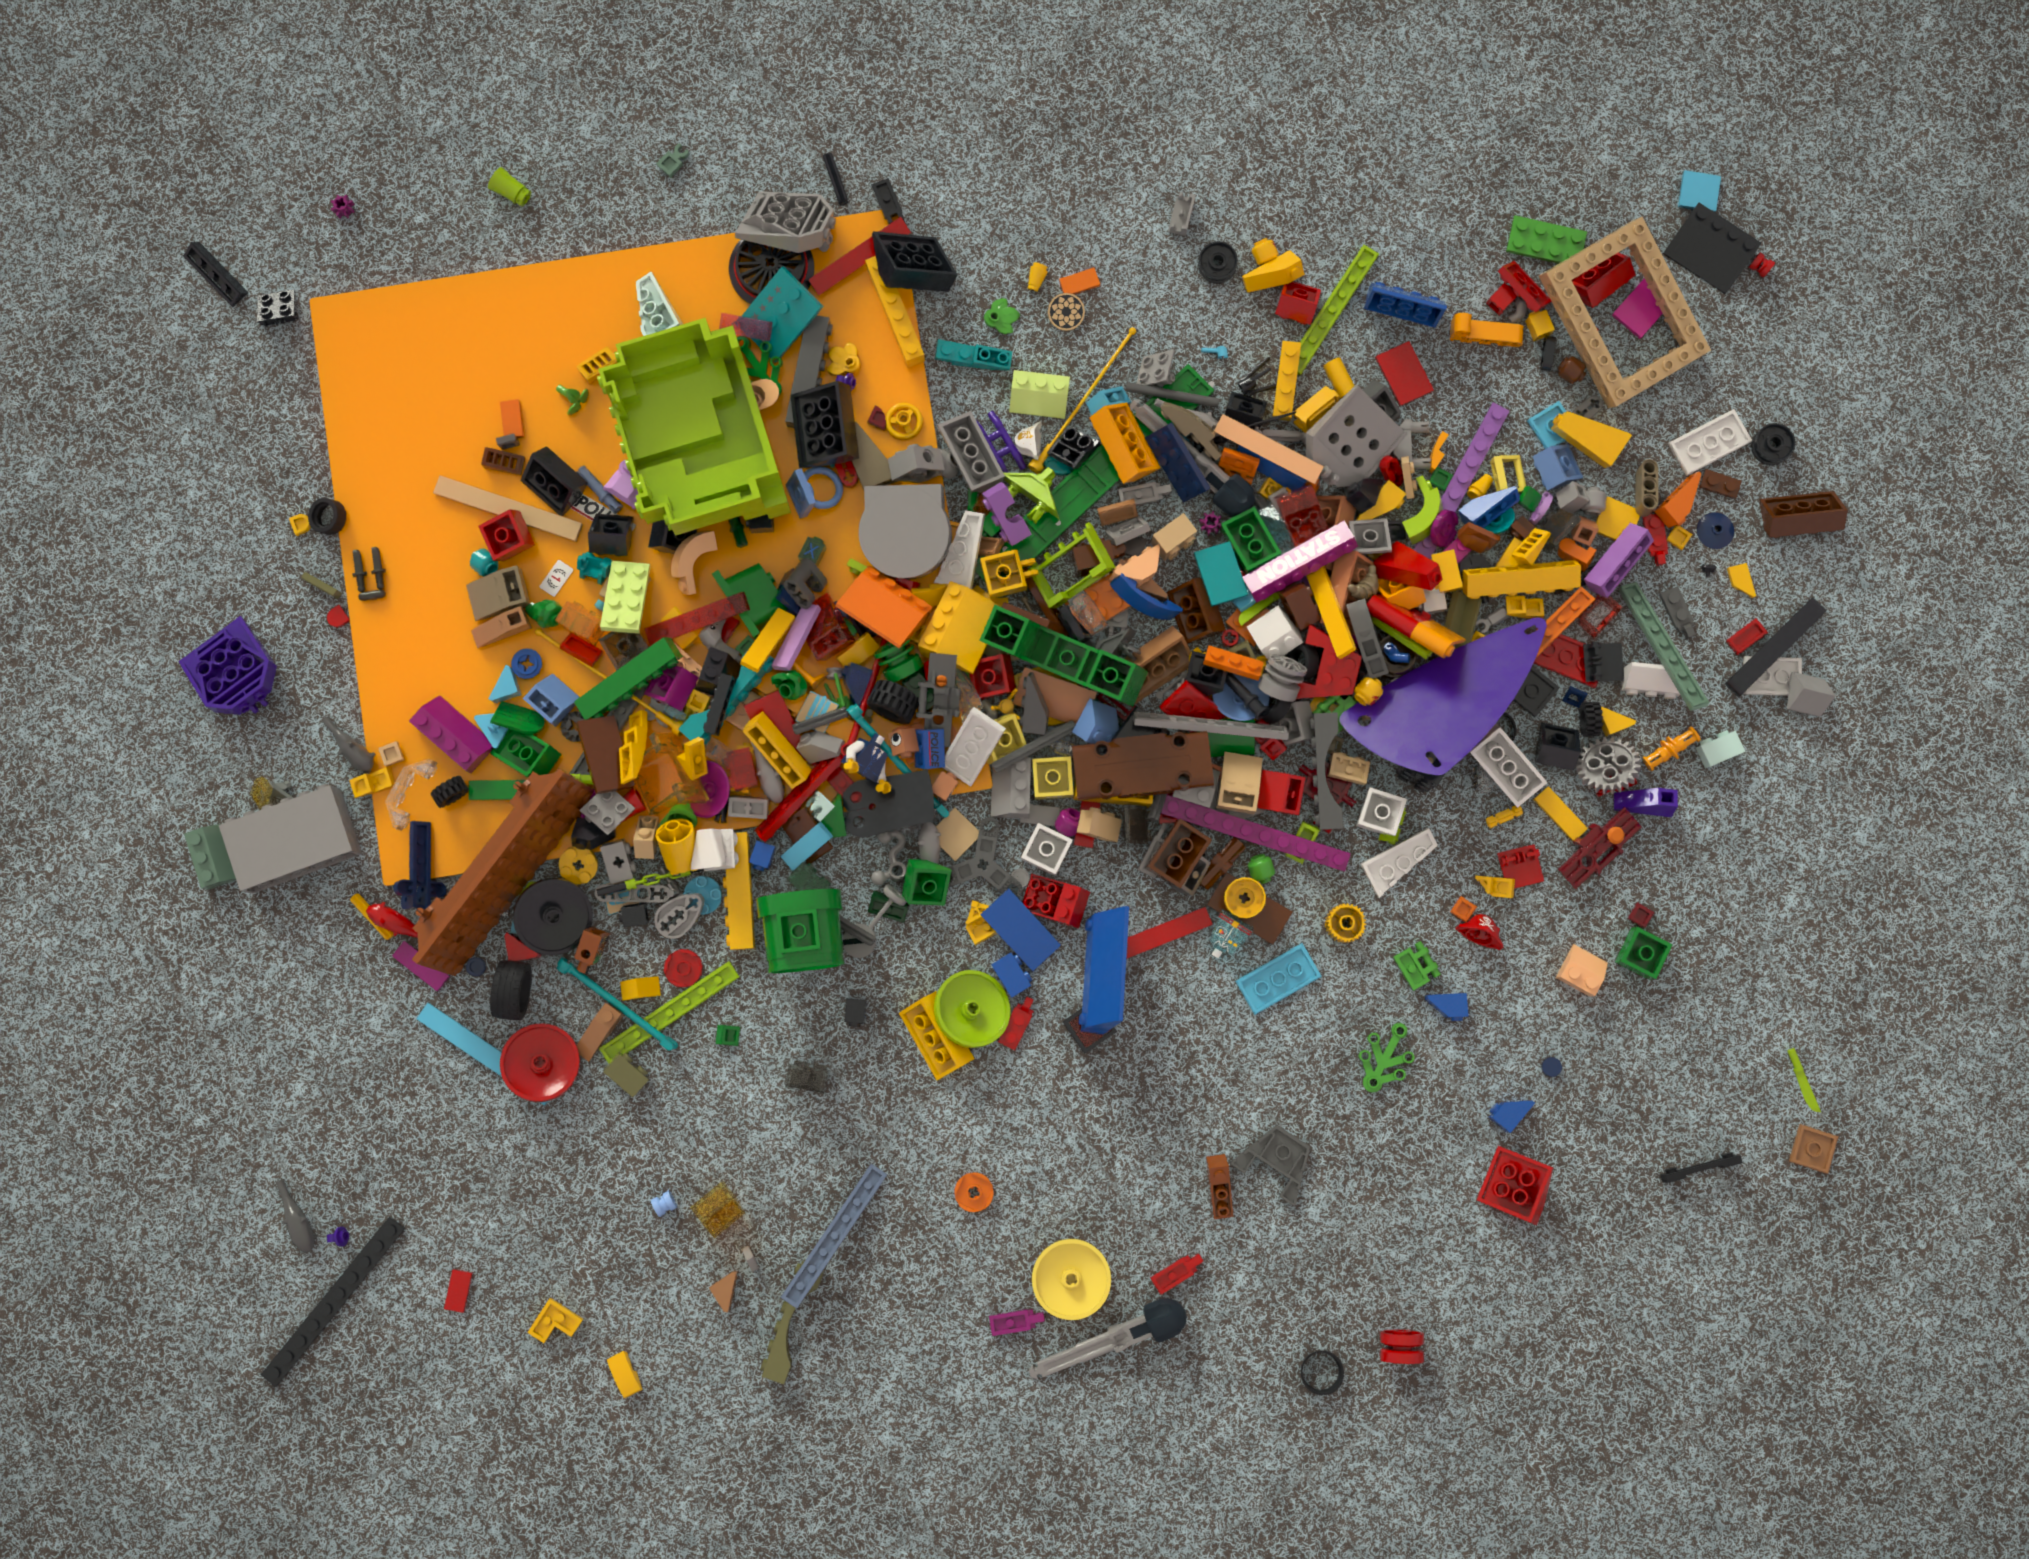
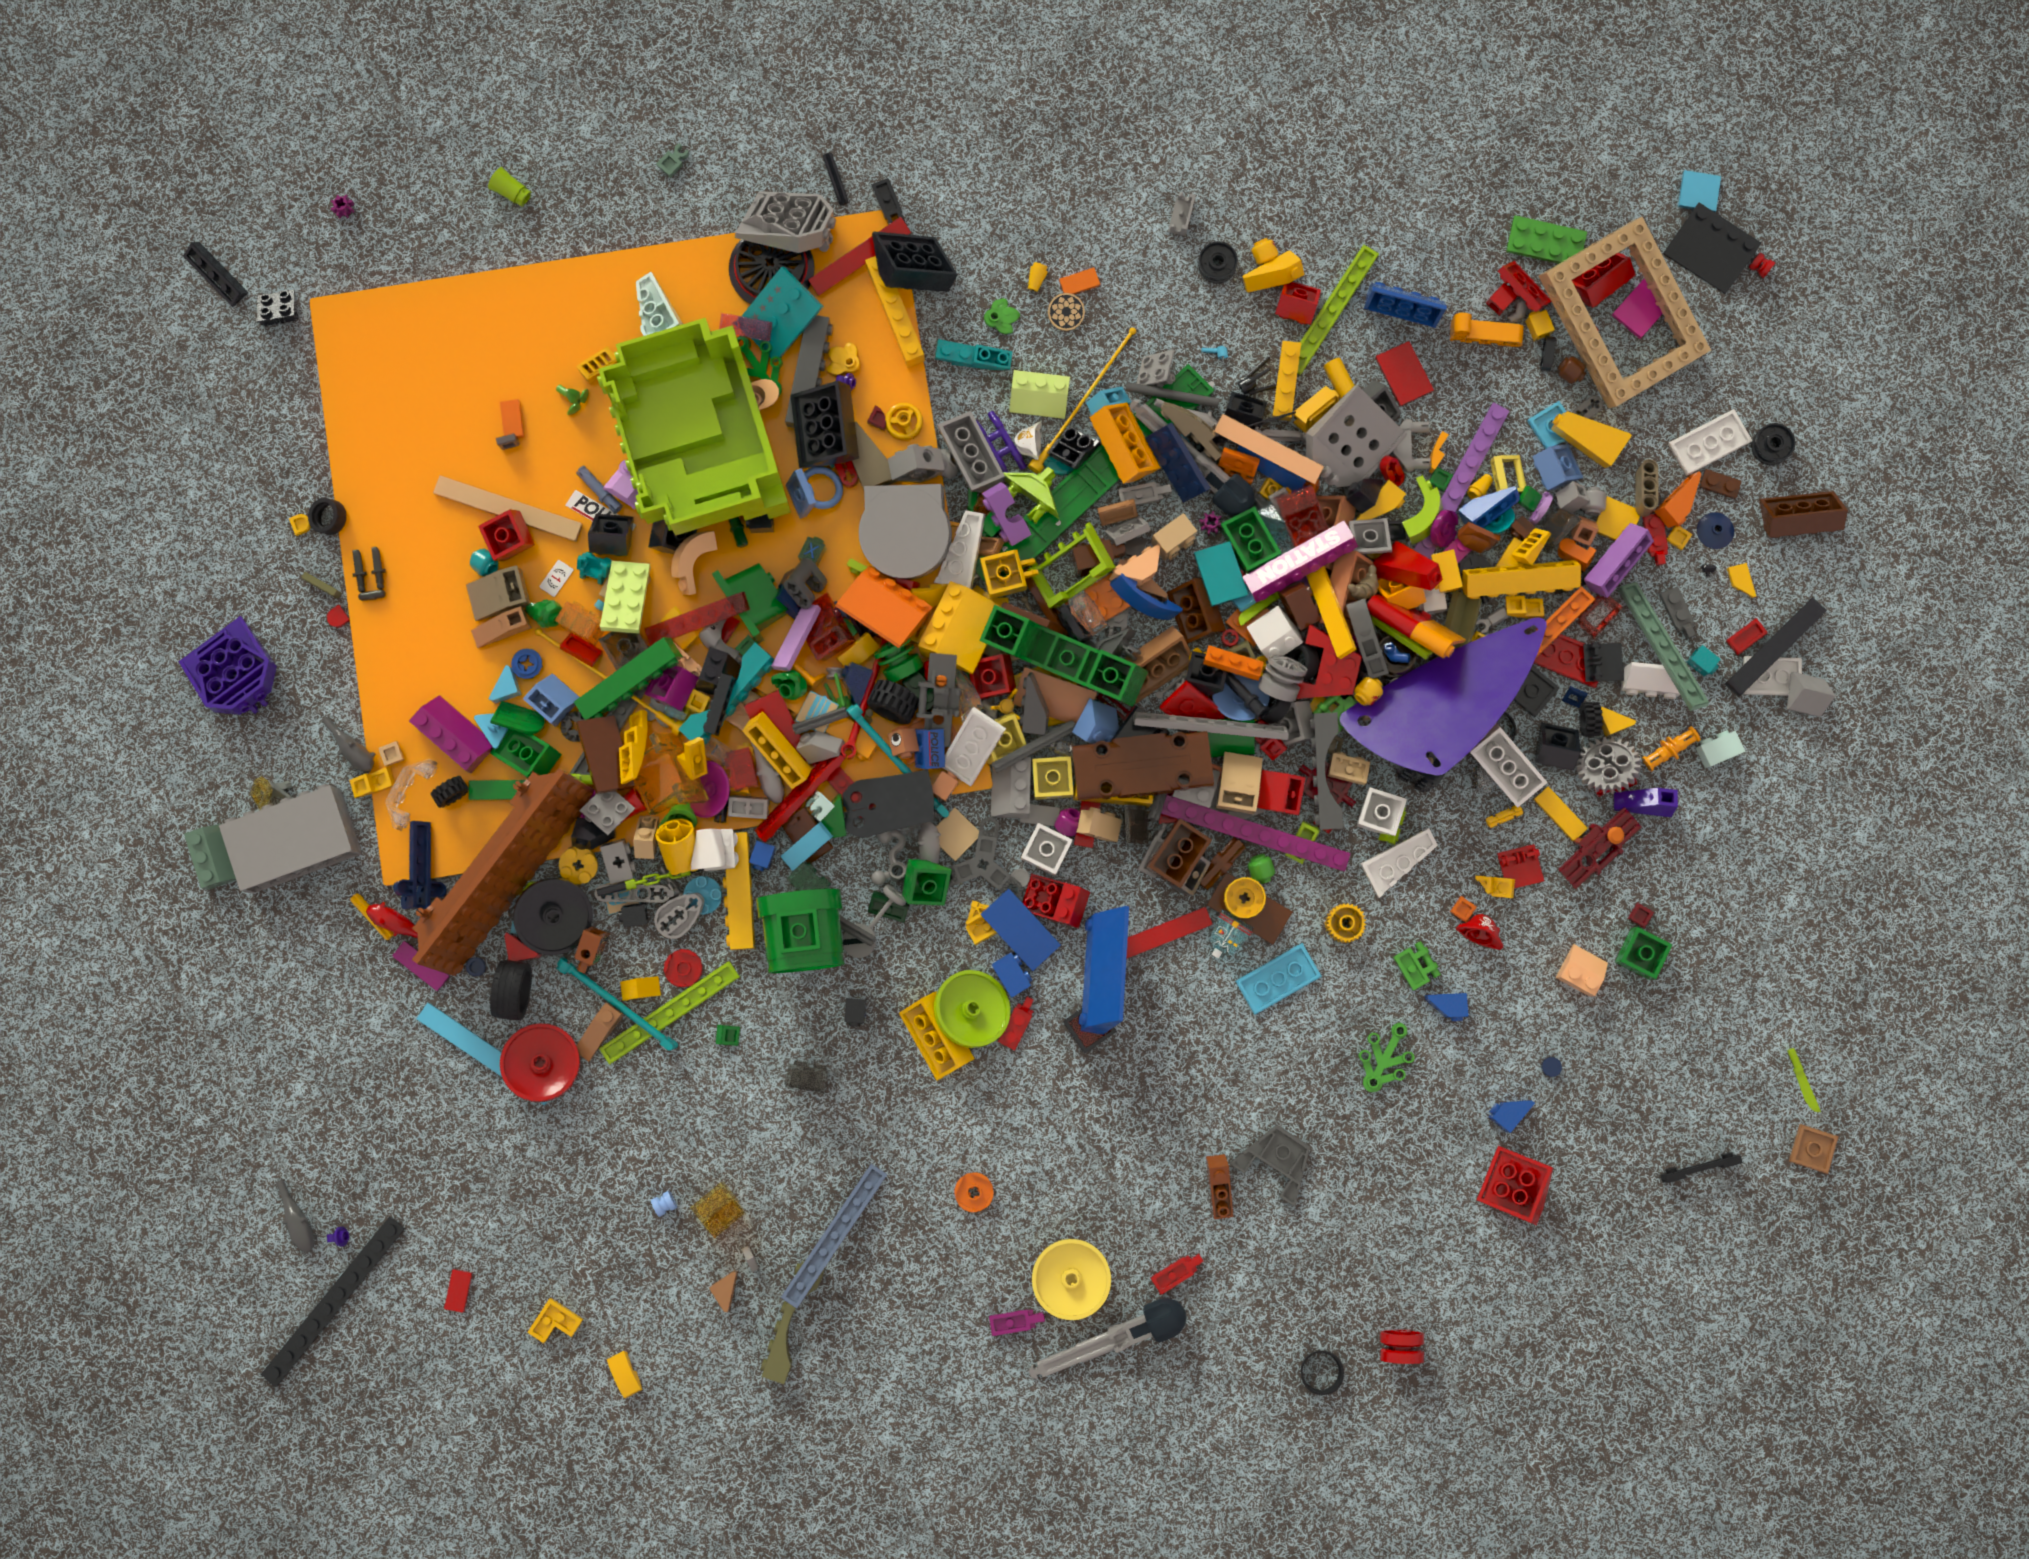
reddish brown slope [481,447,525,475] -> none
black slope [520,446,588,516] -> none
olive brick [603,1052,649,1098] -> none
yellow tile [740,608,795,673] -> none
torso [841,733,891,794] -> none
tan plate [1401,456,1417,499] -> none
none -> teal brick [1686,645,1721,676]

